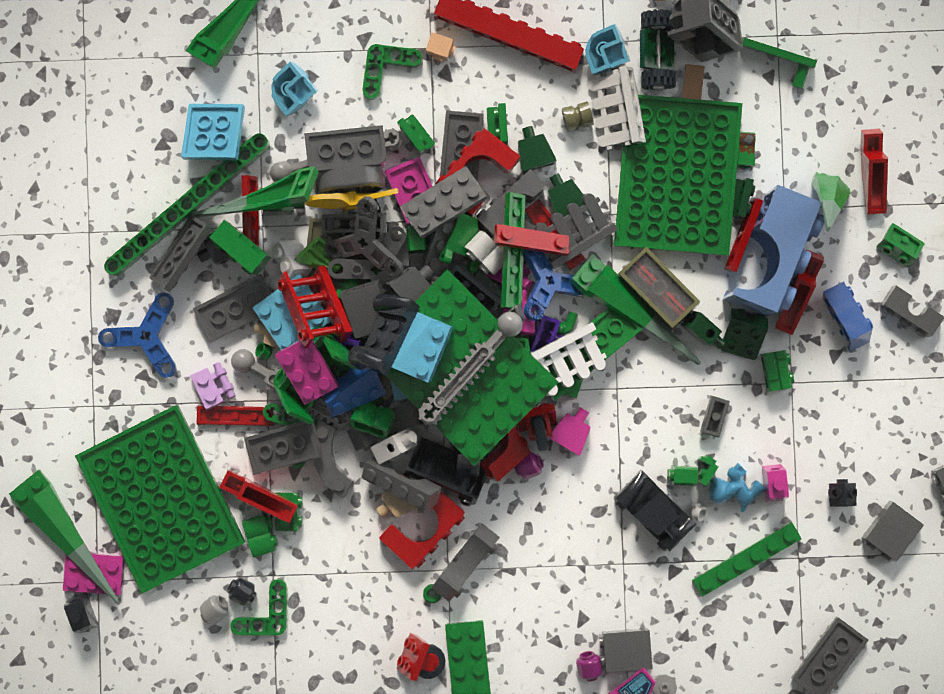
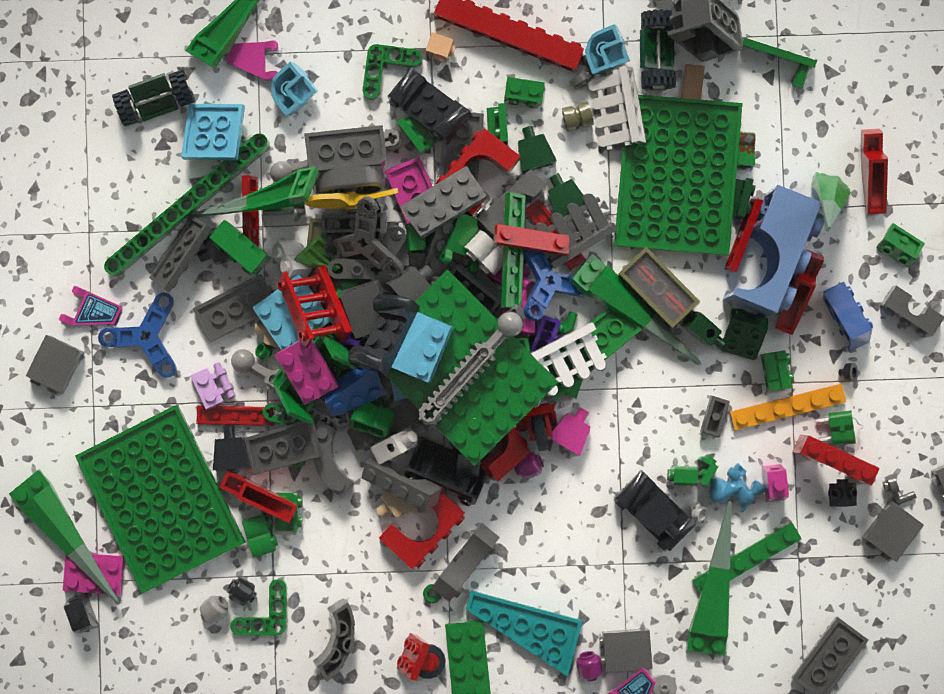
none -> dark grey brick [26,335,84,395]
none -> flag [59,286,122,326]
none -> plate [112,69,195,127]
none -> black torso [213,426,251,471]
none -> dark pink flag [227,40,279,81]
none -> dark grey brick [313,598,355,682]
none -> black piece [387,68,472,145]
none -> teal wing [466,590,583,677]
none -> green bracket [504,77,545,108]
none -> dark grey plate [569,55,595,90]
none -> green plate [686,501,732,656]
none -> light orange plate [729,383,846,430]
none -> red arch [792,435,880,486]
none -> green piece [815,410,864,446]
none -> black tile [838,363,858,382]
none -> dark grey plate [882,474,917,505]

